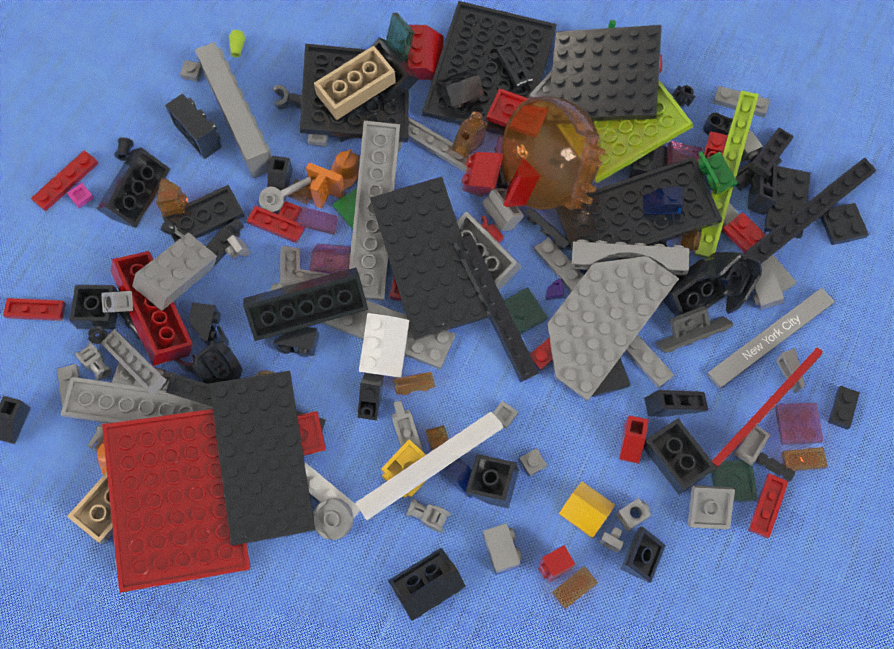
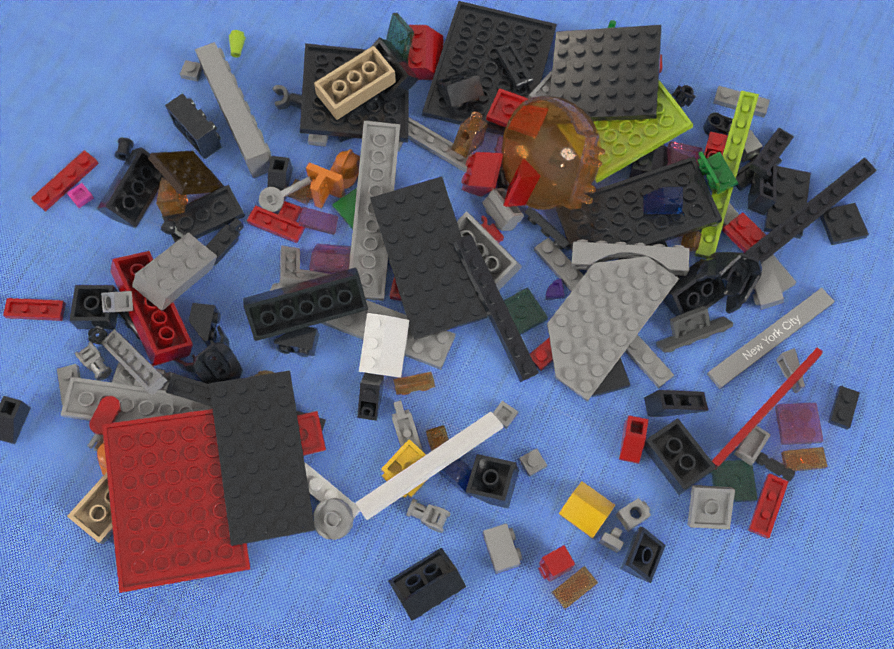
light grey tile [225,235,251,258] -> none
none -> red tile [89,396,121,435]
none -> dark brown plate [148,151,224,196]

